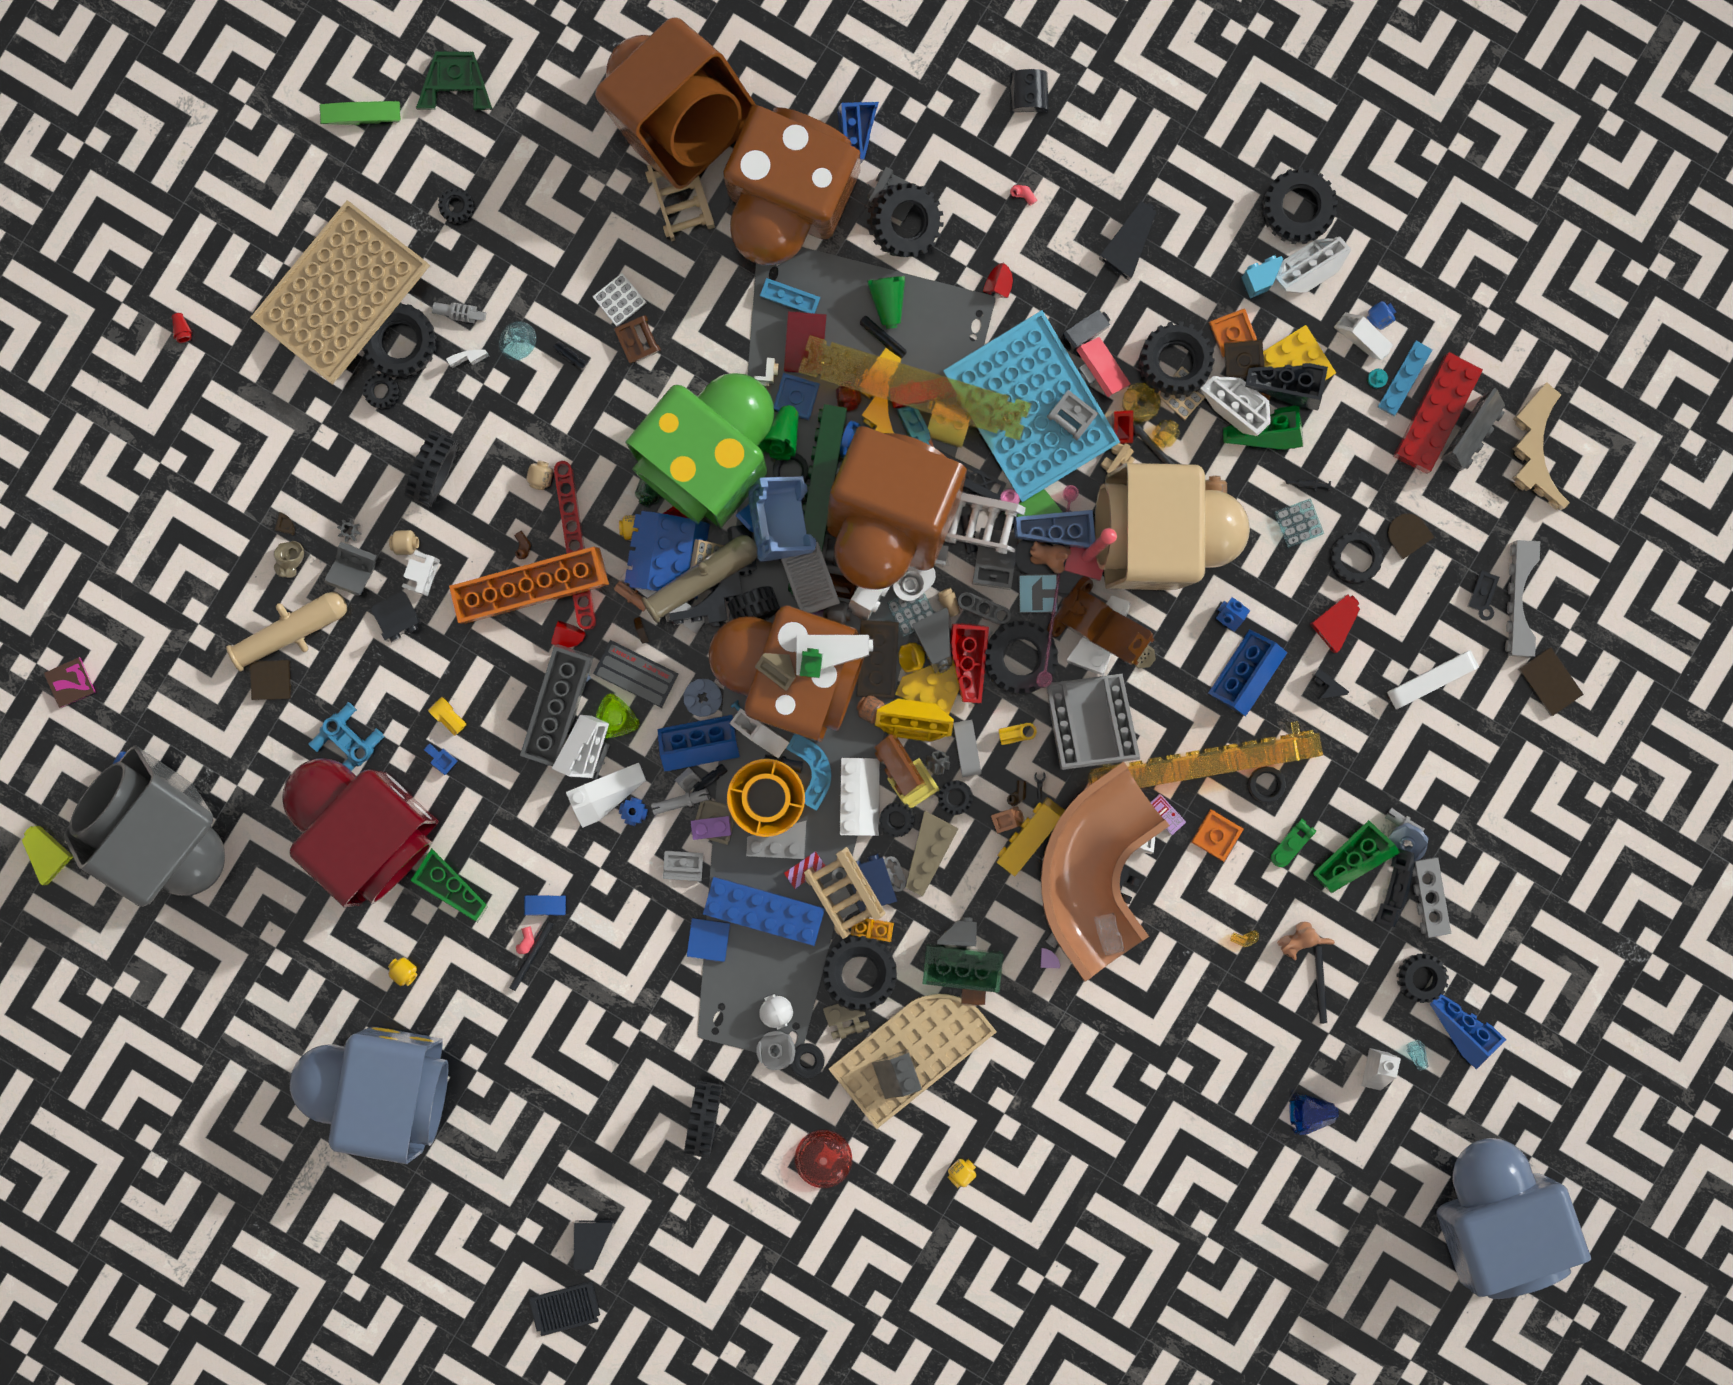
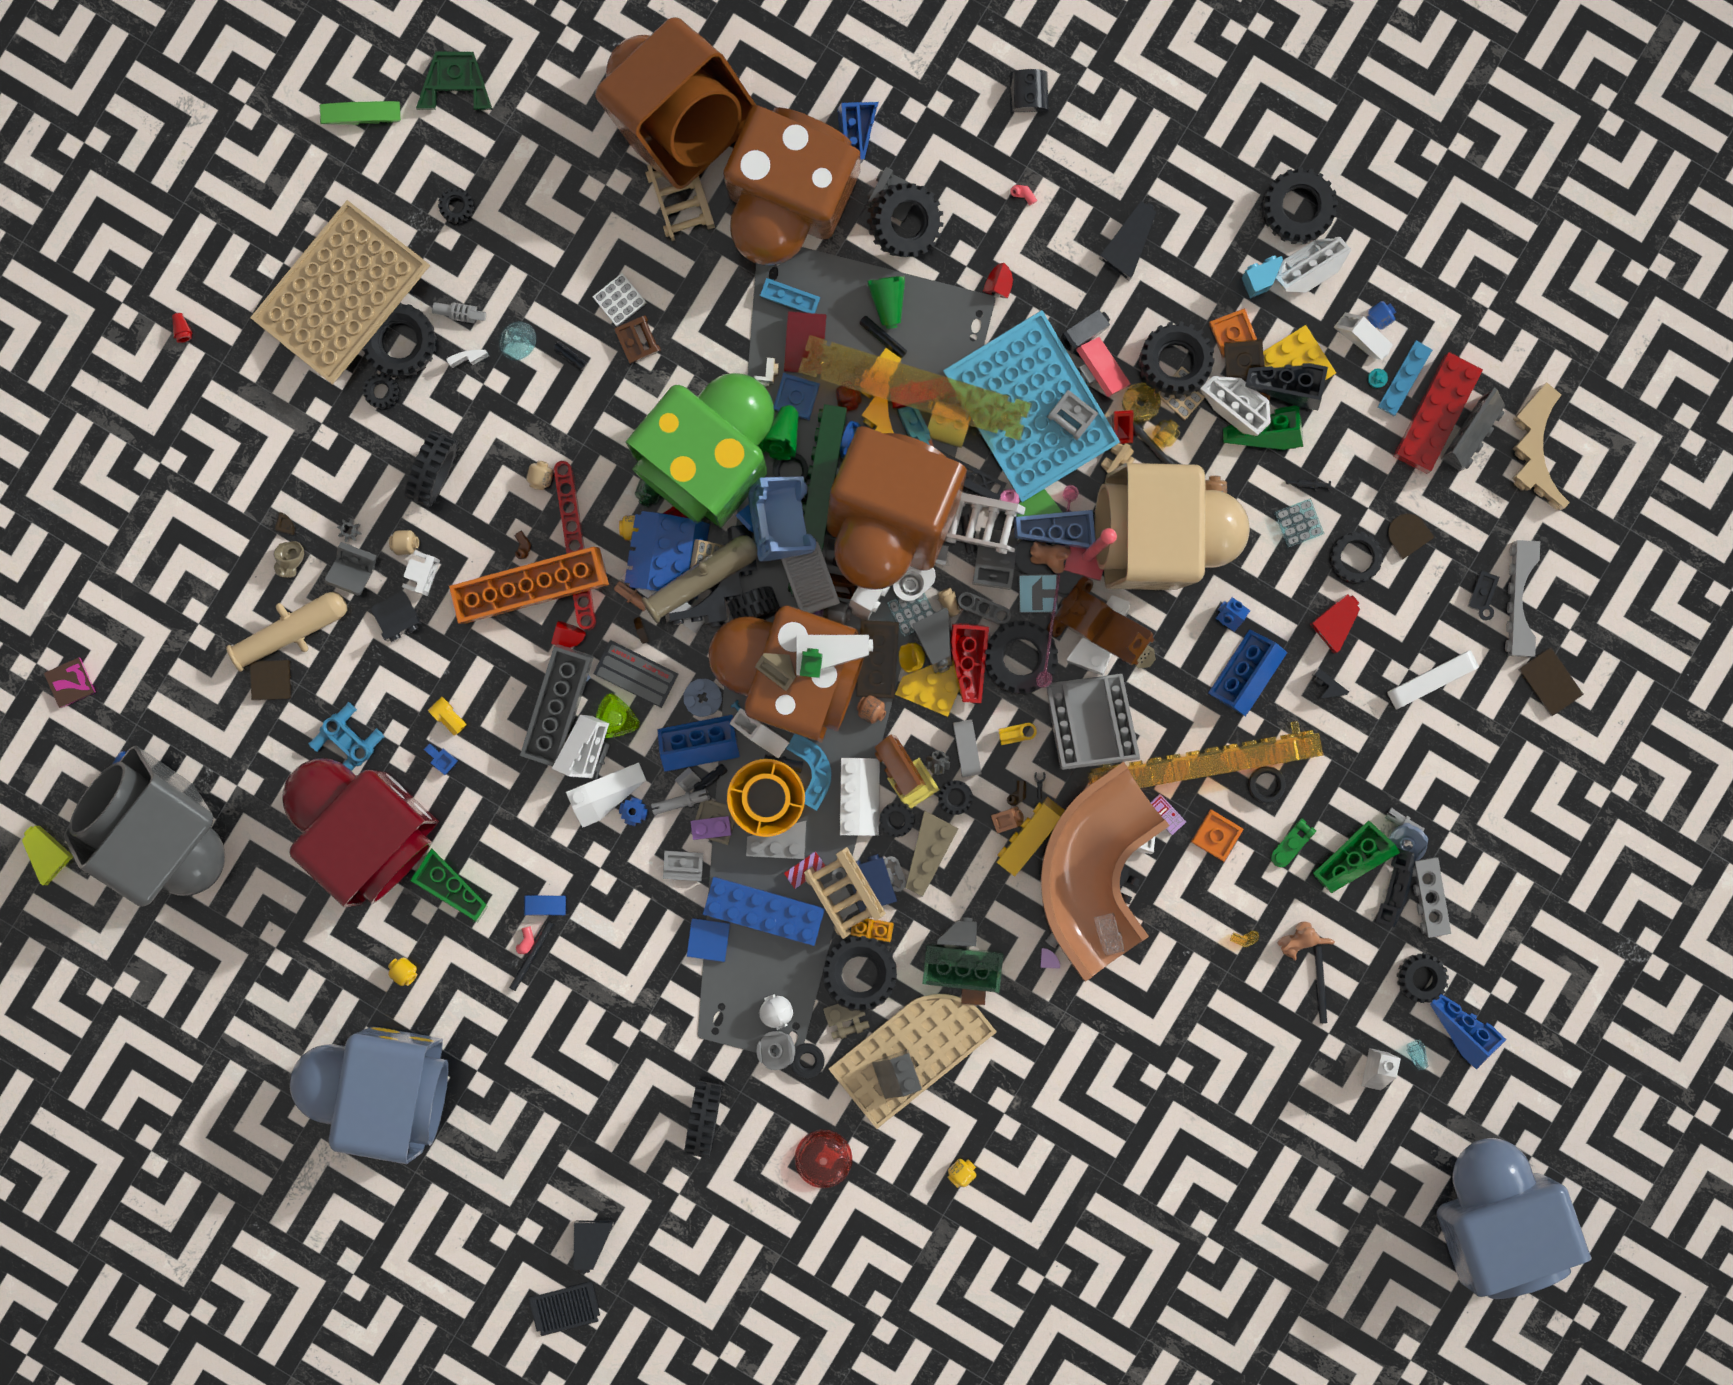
yellow wedge [875,699,954,742] -> none
clear blue cone [1289,1094,1339,1135] -> none

